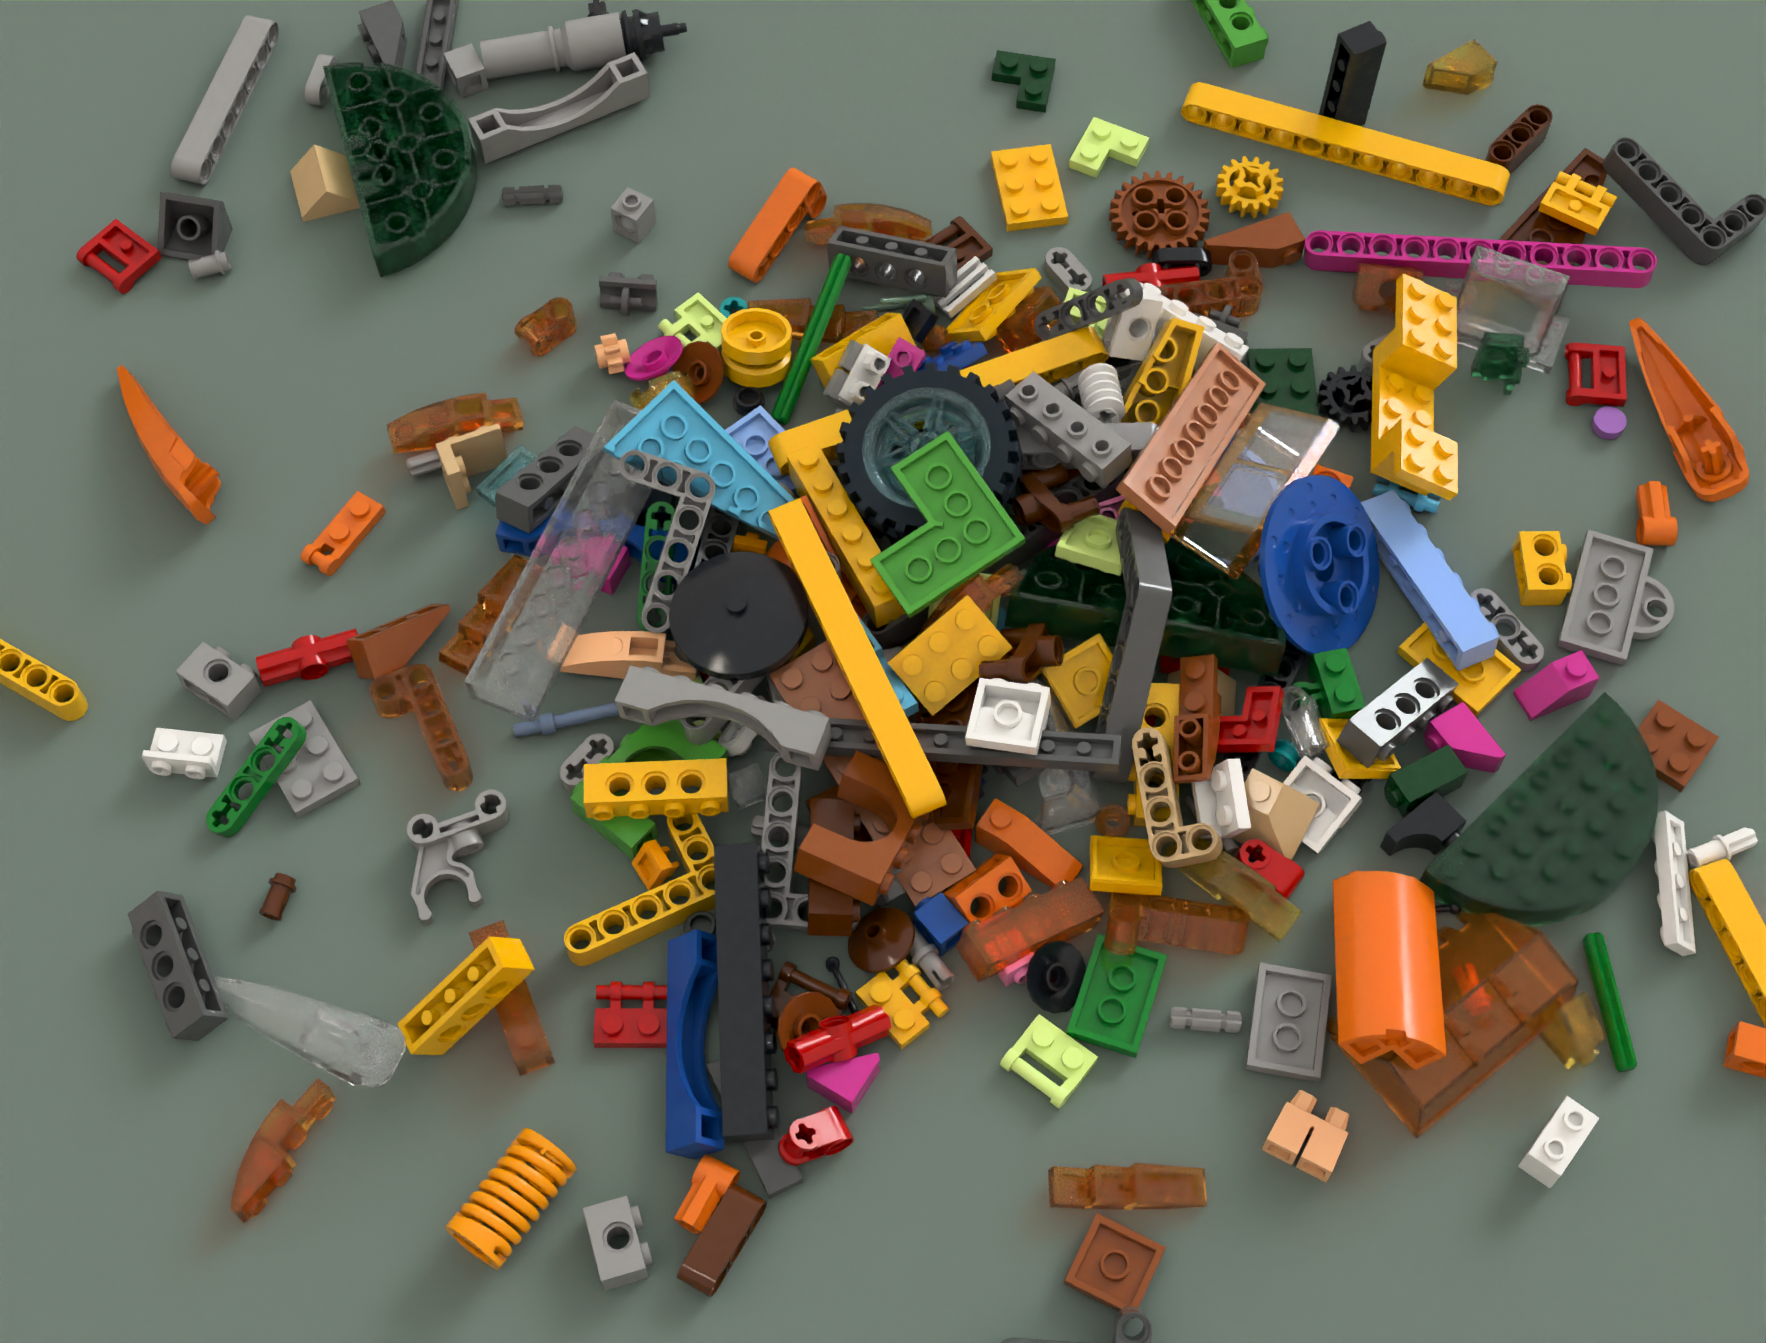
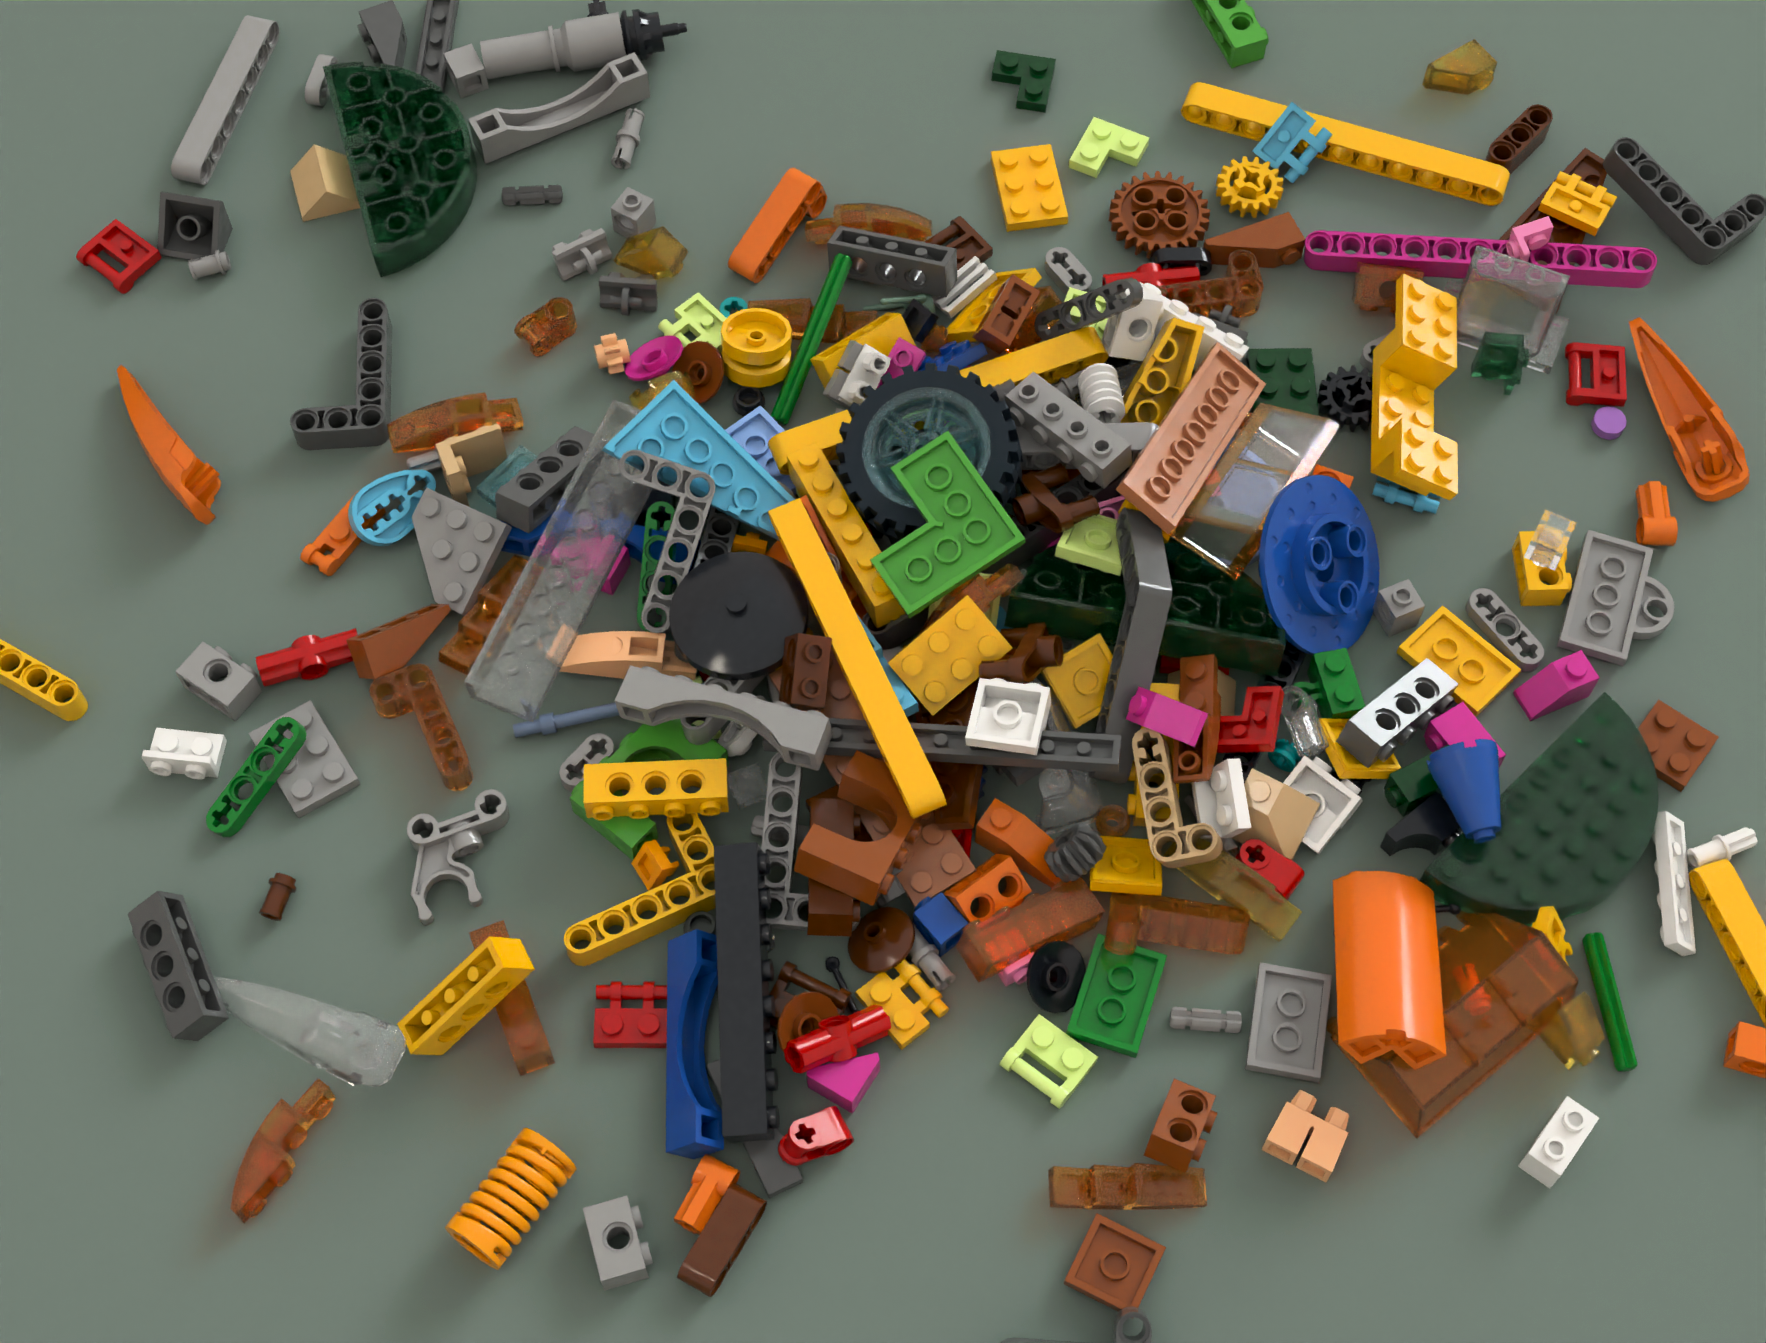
black brick [1319,21,1387,126] -> none
light blue brick [1361,490,1499,671] -> none
none -> dark grey beam [290,298,392,450]
none -> medium azure piece [348,470,436,546]
none -> light grey plate [412,487,512,618]
none -> light grey hips [552,228,613,281]
none -> light grey pin [611,108,645,169]
none -> clear yellow slope [613,226,689,280]
none -> reddish brown brick [779,633,832,711]
none -> dark orange brick [972,274,1040,354]
none -> dark grey gear [1044,822,1106,882]
none -> dark pink slope [1126,687,1208,747]
none -> dark orange brick [1144,1078,1217,1173]
none -> medium azure plate [1253,102,1333,183]
none -> light grey brick [1373,579,1425,637]
none -> blue cone [1426,739,1501,843]
none -> bright pink bracket [1506,216,1554,269]
none -> clear brick [1524,509,1577,571]
none -> yellow plate [1531,906,1573,970]

